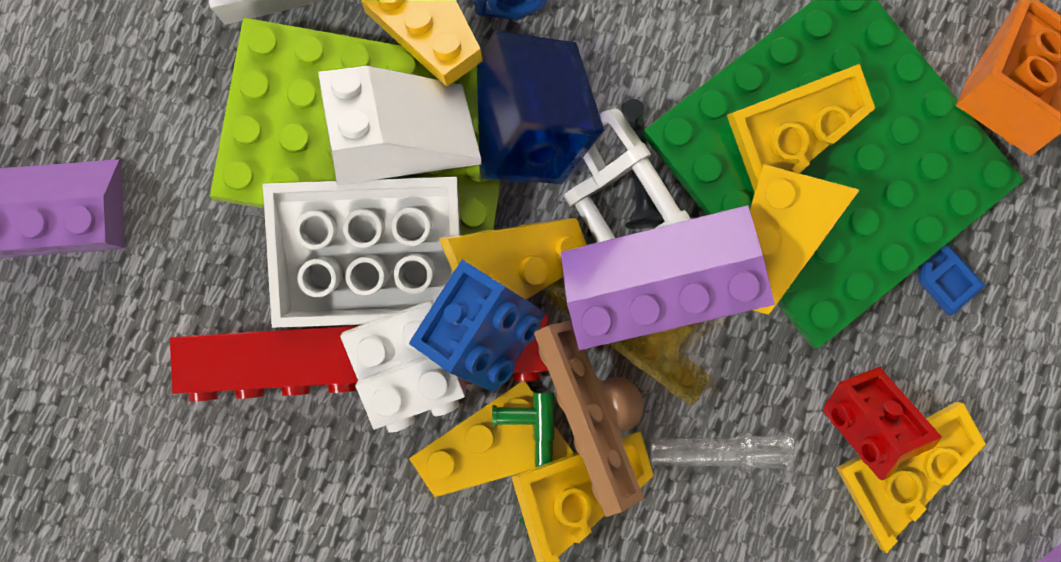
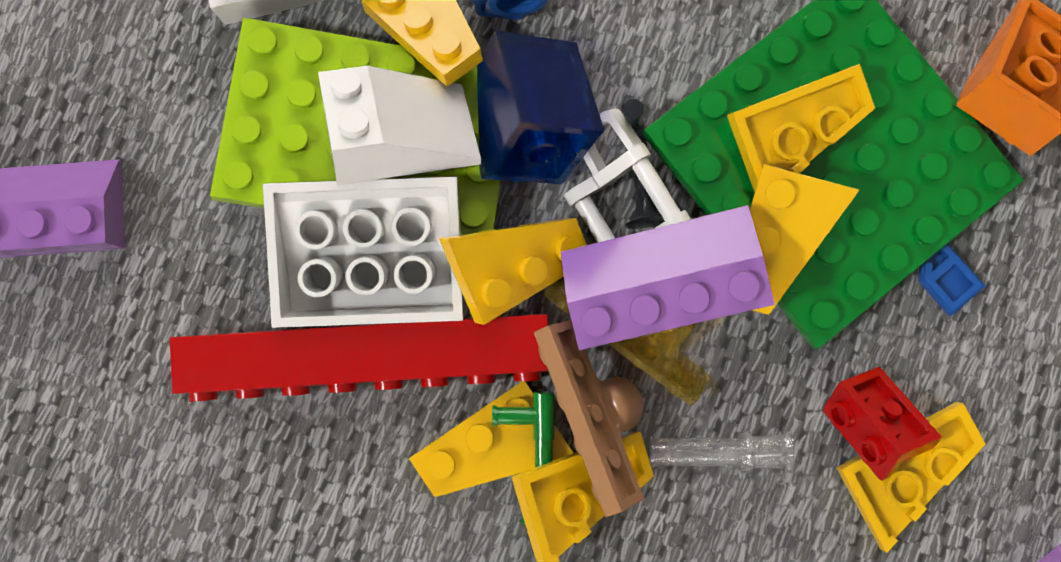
white plate [340,299,466,433] -> none
blue bracket [408,260,545,393] -> none

